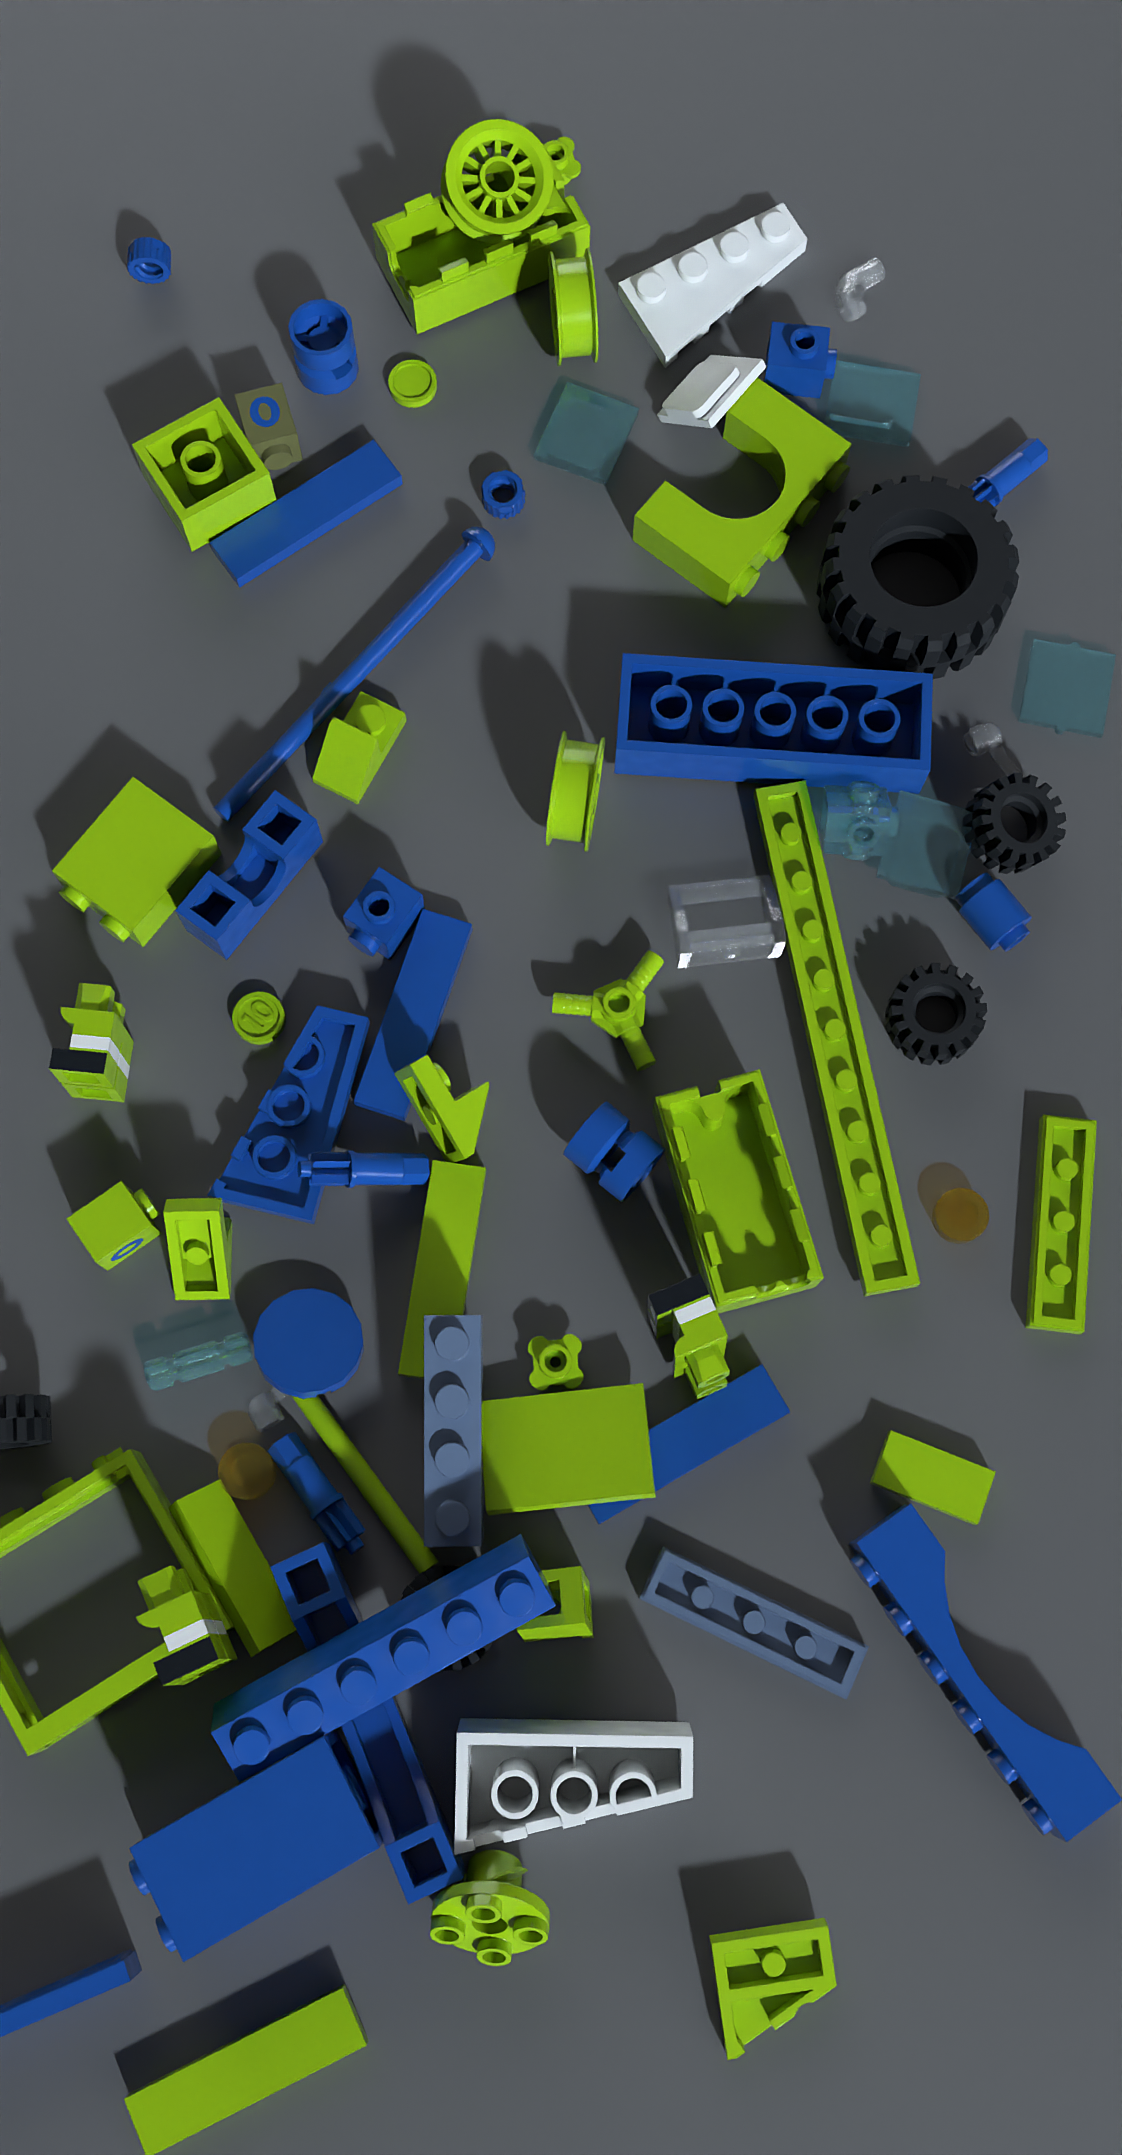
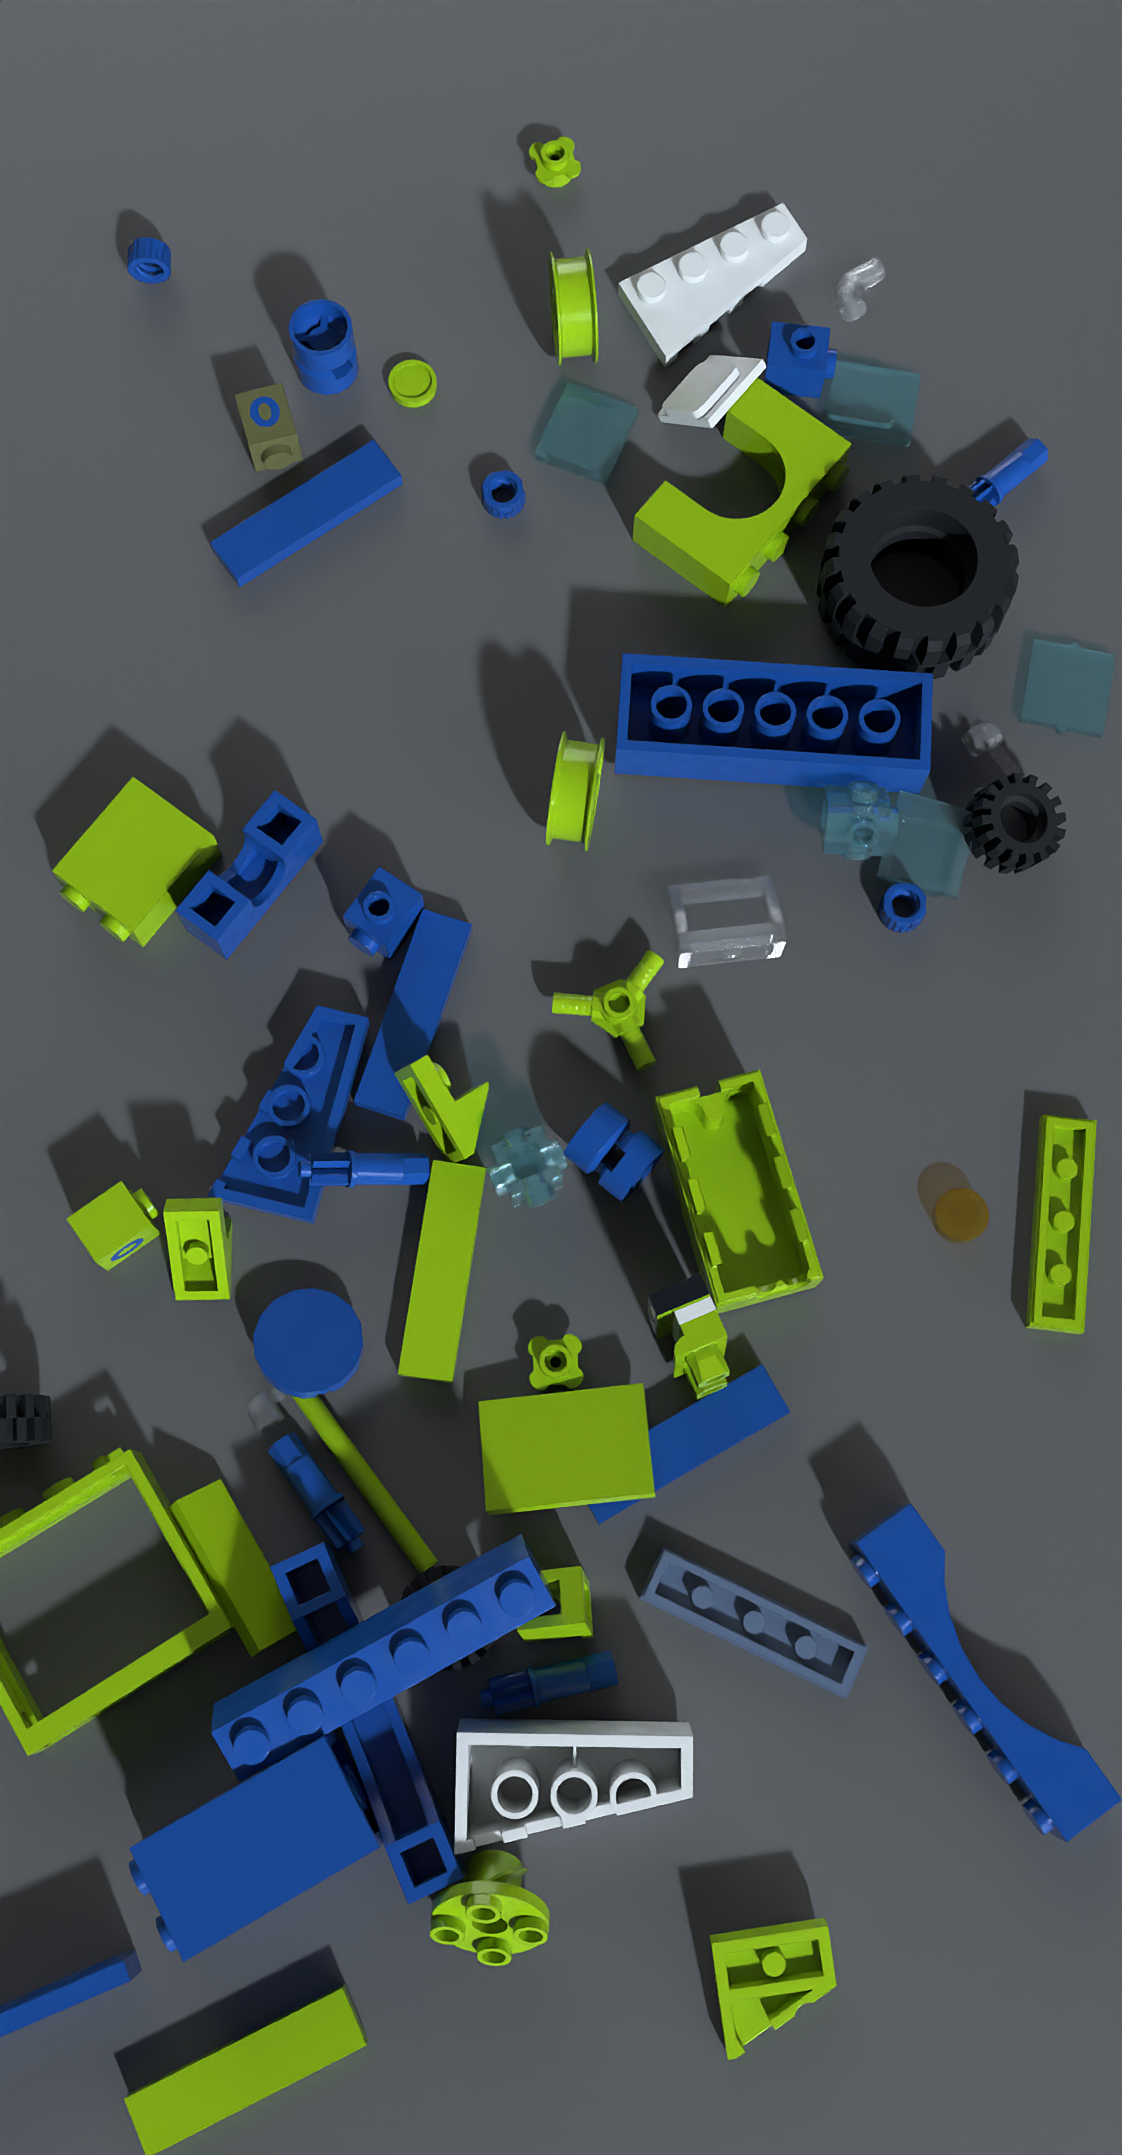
lime hips [49,983,134,1102] -> none
lime brick [132,397,276,552] -> none
lime hips [136,1566,238,1686] -> none
clear light blue axle [144,1332,253,1391] -> none
blue bar [213,526,495,822] -> none
clear yellow tile [218,1443,276,1500] -> none
lime piece [232,991,286,1045] -> none
lime slope [312,691,407,804] -> none
lime piece [372,151,590,335] -> none
sand blue arch [424,1315,484,1547] -> none
lime wheel [440,119,554,245] -> none
lime plate [753,780,920,1296] -> none
lime tile [870,1430,996,1525] -> none
black tyre [885,963,987,1065] -> none
blue brick [955,872,1032,952] -> none
none -> blue piece [479,1650,618,1716]
none -> clear light blue brick [486,1125,569,1209]
none -> blue axle [878,883,927,933]

